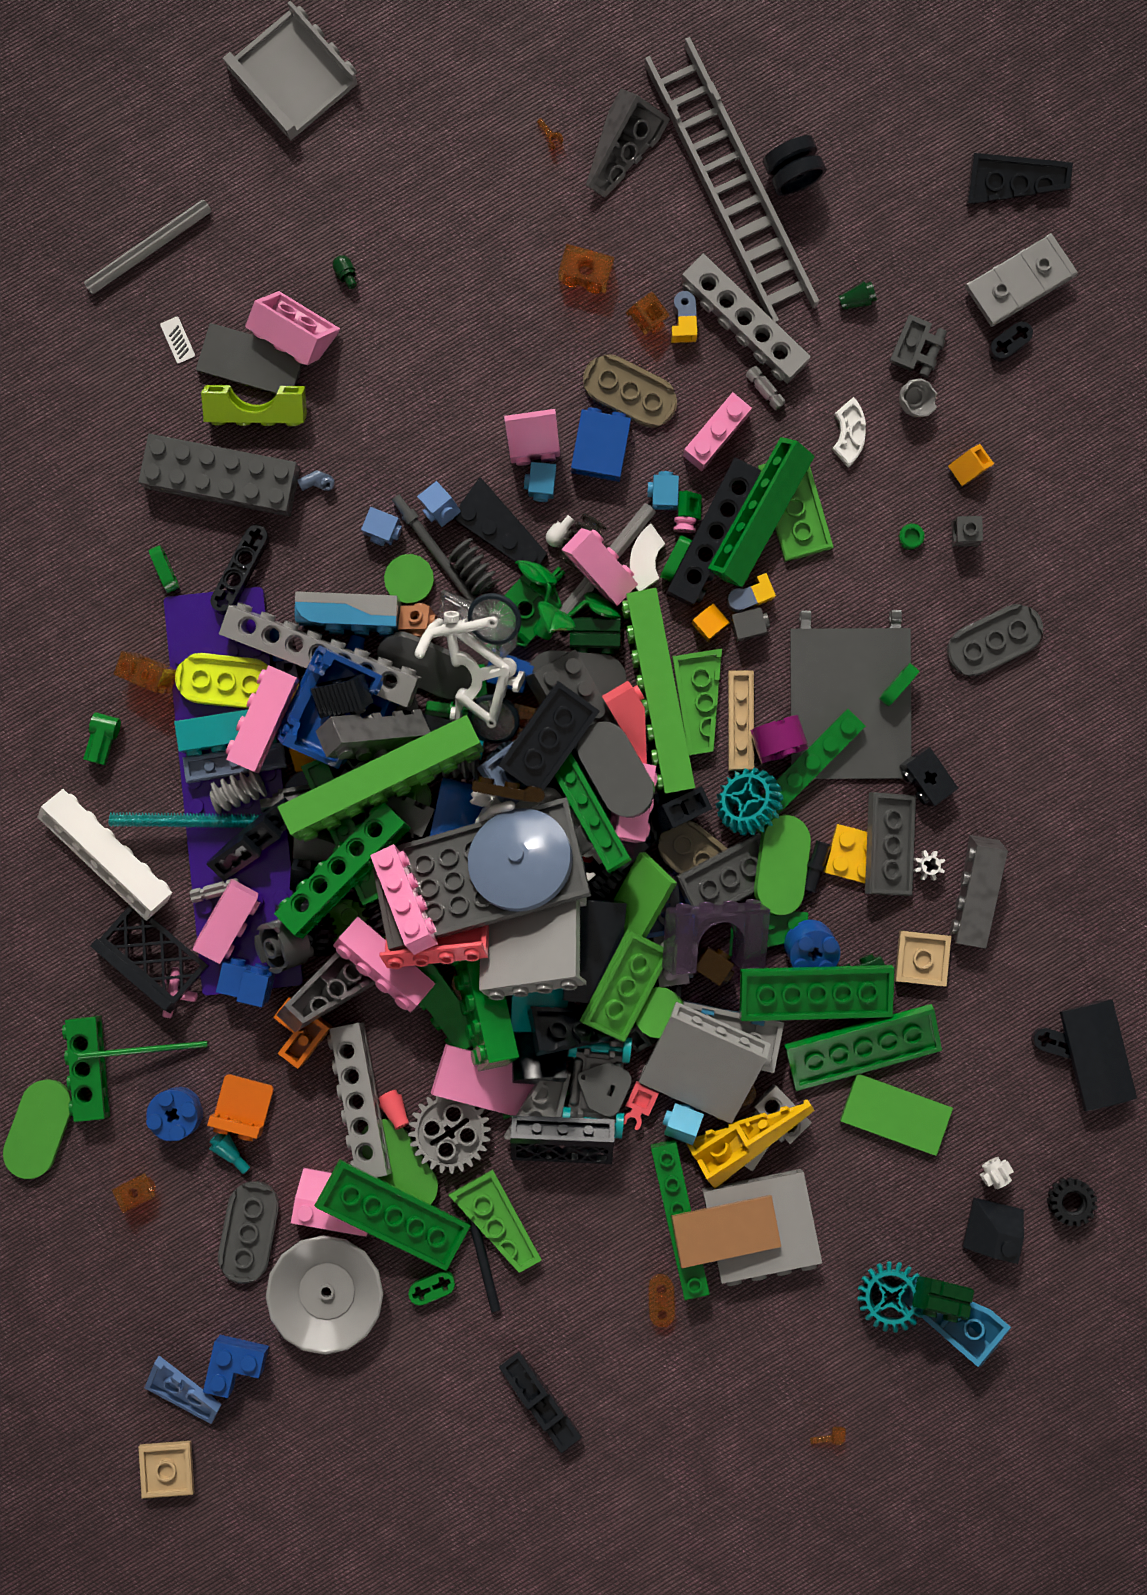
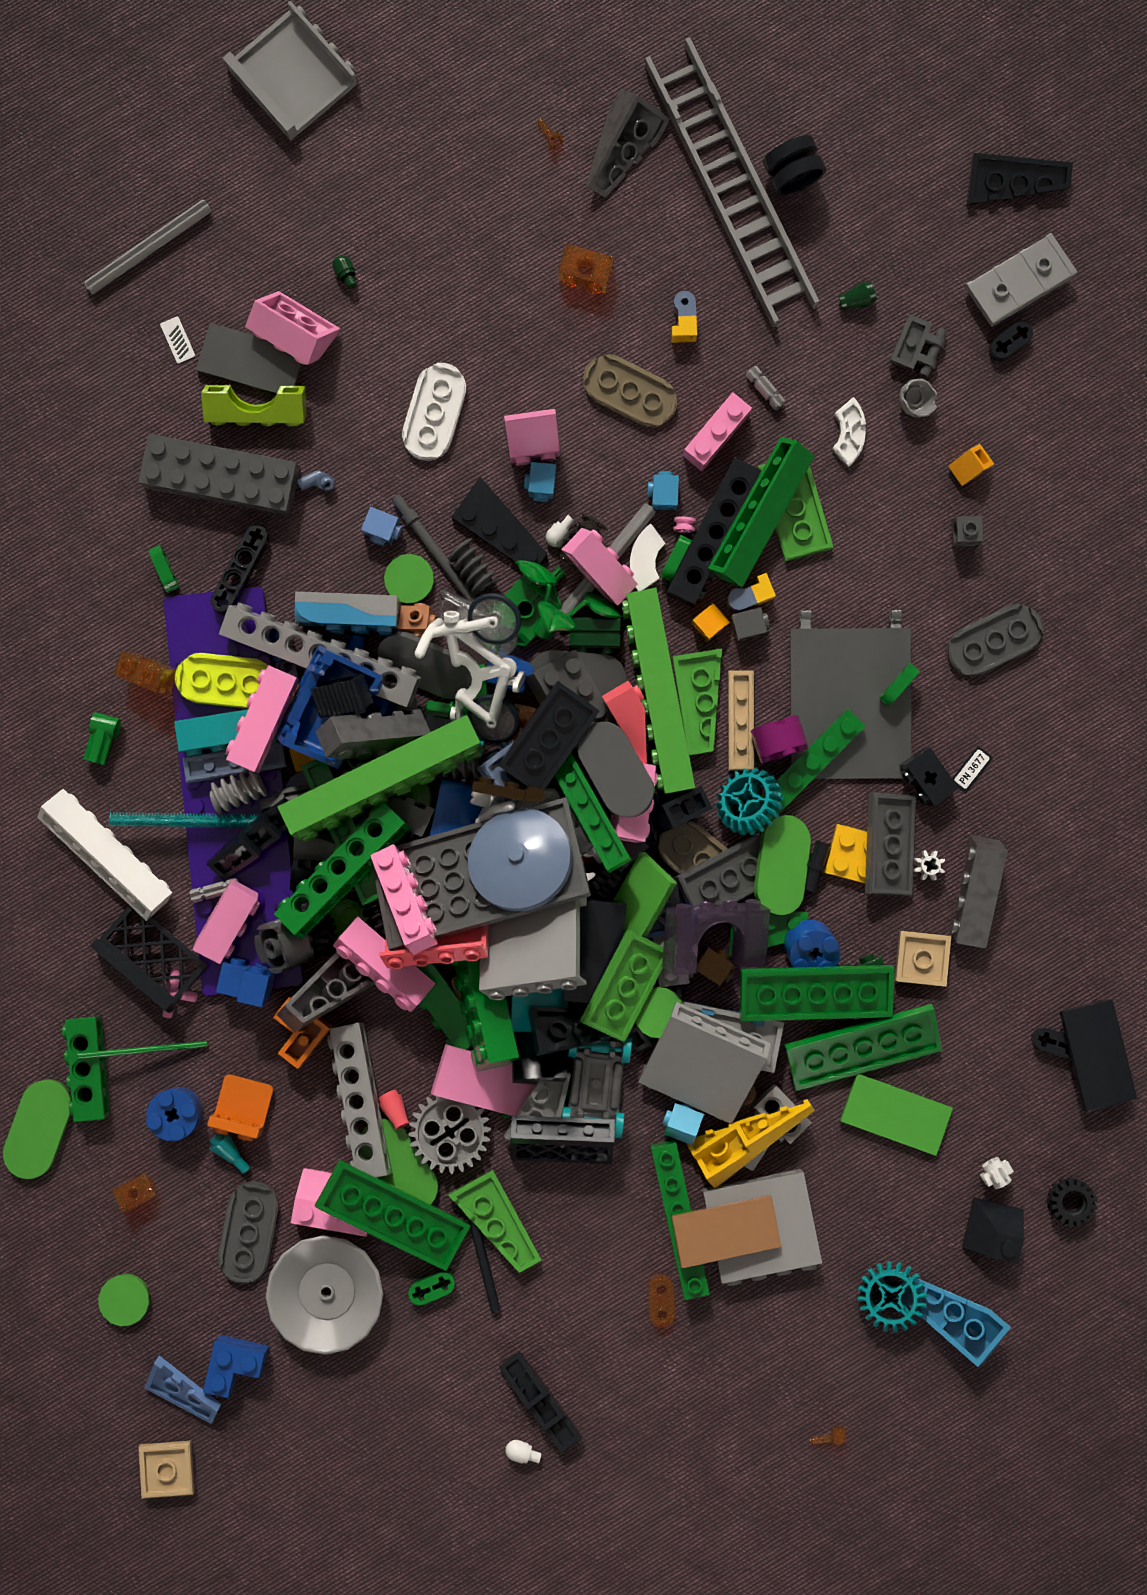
medium blue brick [417,481,461,527] -> none
blue brick [571,407,631,482] -> none
dark grey piece [577,1063,631,1117] -> none
coral plate [624,1081,659,1130] -> none
clear orange brick [626,291,670,335] -> none
green plate [677,491,702,520] -> none
light grey brick [681,253,811,384] -> none
green tile [898,524,925,550] -> none
dark green brick [912,1276,974,1323] -> none
none -> bright green tile [98,1273,151,1326]
none -> white tile [402,363,466,461]
none -> white cylinder [505,1440,541,1464]
none -> sticker [952,746,993,792]

